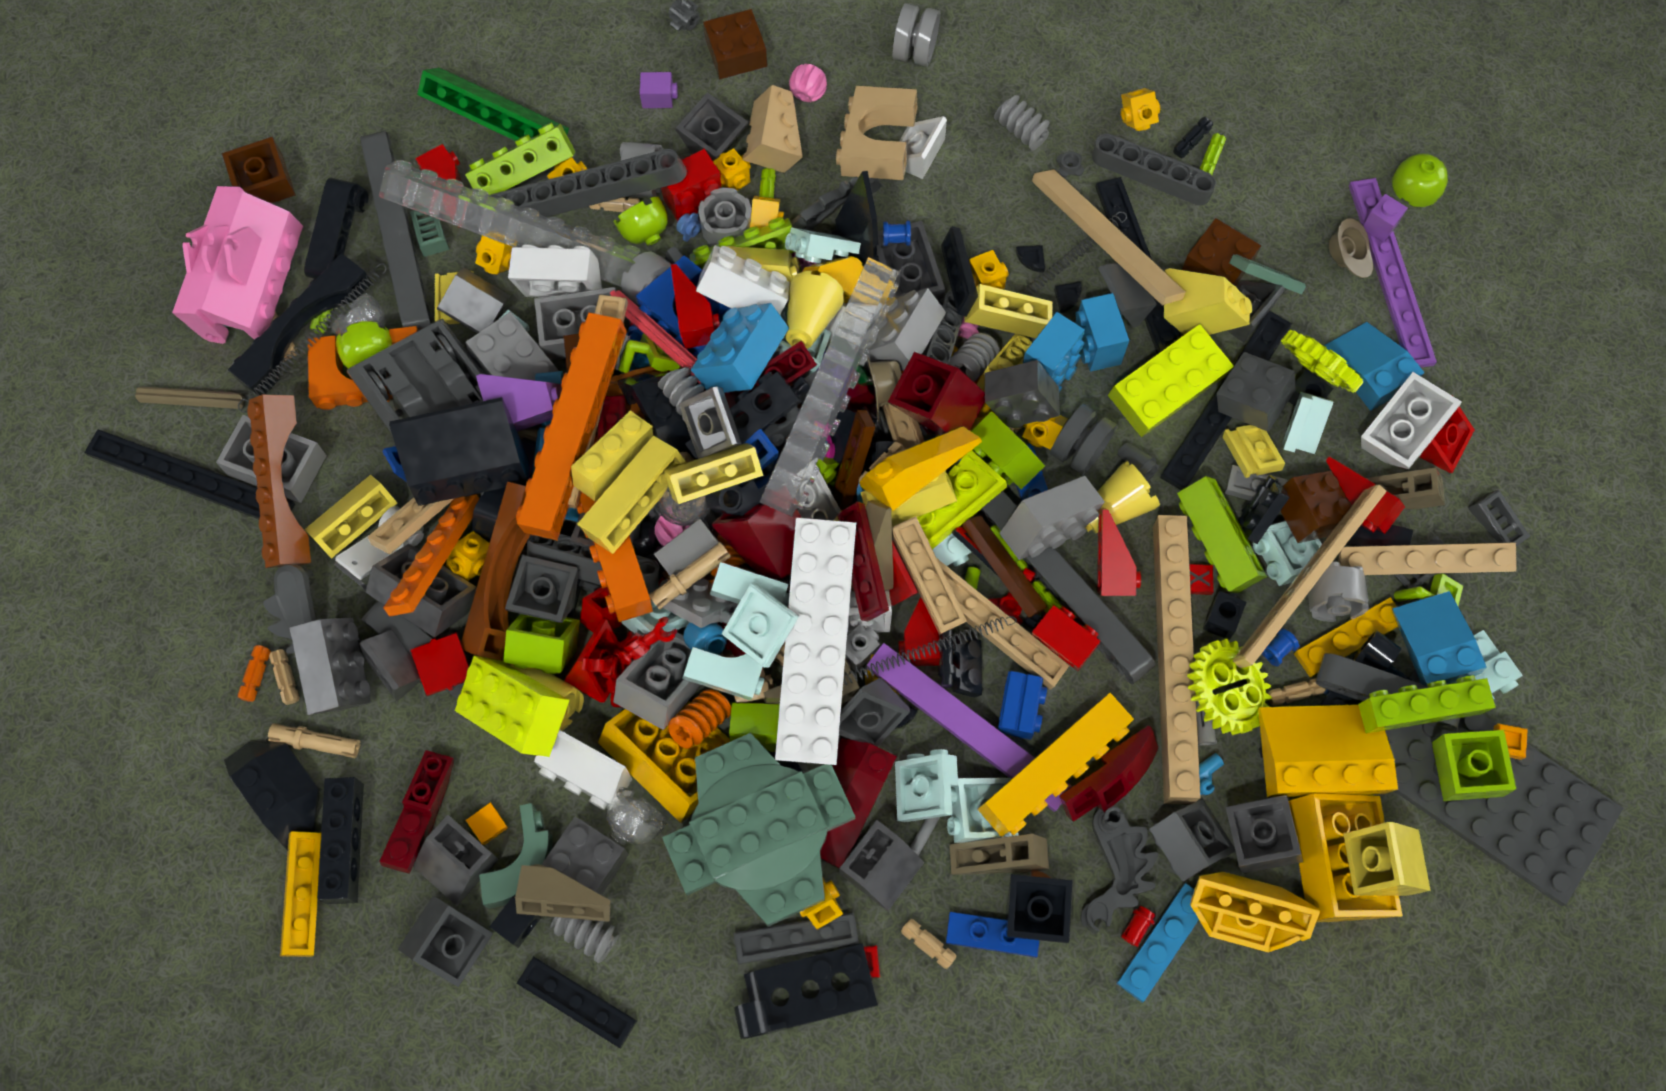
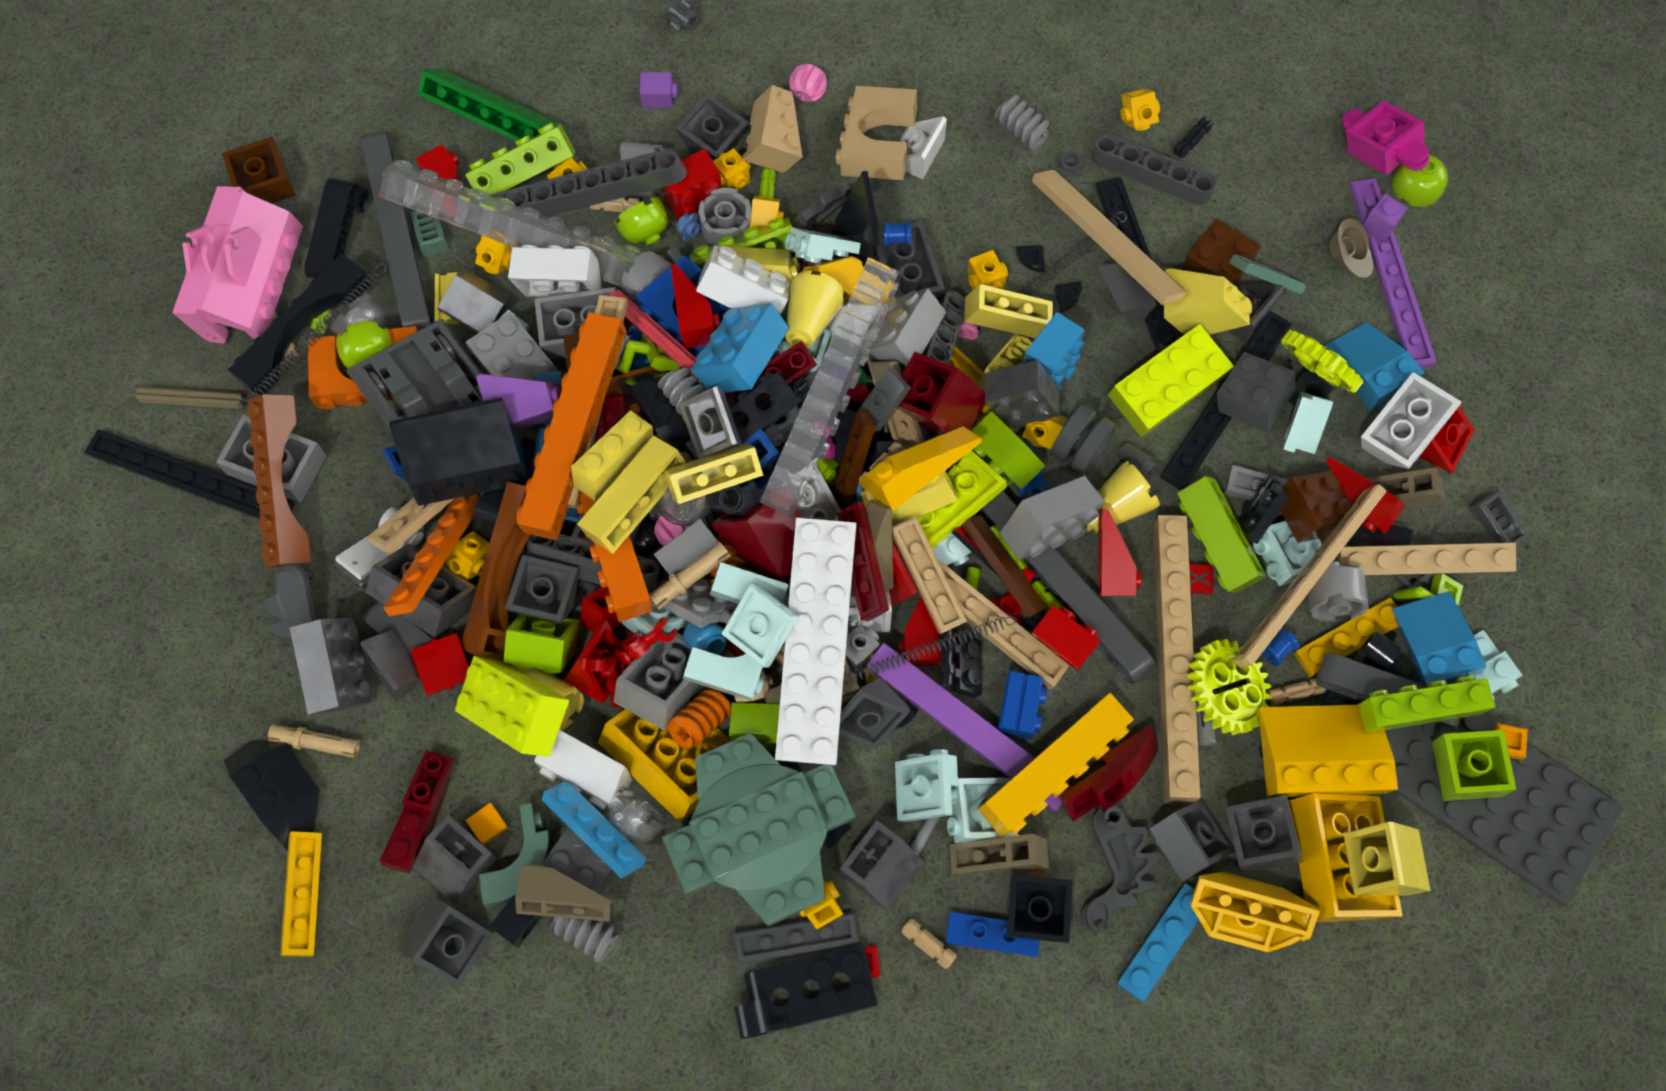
orange axle [238,645,271,702] -> none
tan axle [269,649,300,705] -> none
light yellow brick [305,475,397,559] -> none
black brick [317,777,364,904] -> none
black tile [516,956,637,1049] -> none
reddish brown brick [703,9,767,80] -> none
dark red wedge [820,738,897,869] -> none
light grey wheel [892,3,941,67] -> none
black tile [941,226,978,317] -> none
light grey piece [949,333,999,382] -> none
dark azure brick [1075,293,1129,372] -> none
red pin [1121,906,1156,948] -> none
dark azure arm [1199,753,1224,795] -> none
lime axle [1200,133,1226,175] -> none
black brick [1203,591,1247,640] -> none
light yellow plate [1223,425,1285,478] -> none
none -> dark azure plate [542,781,646,879]
none -> dark grey plate [859,368,911,431]
none -> dark pink brick [1342,100,1429,175]

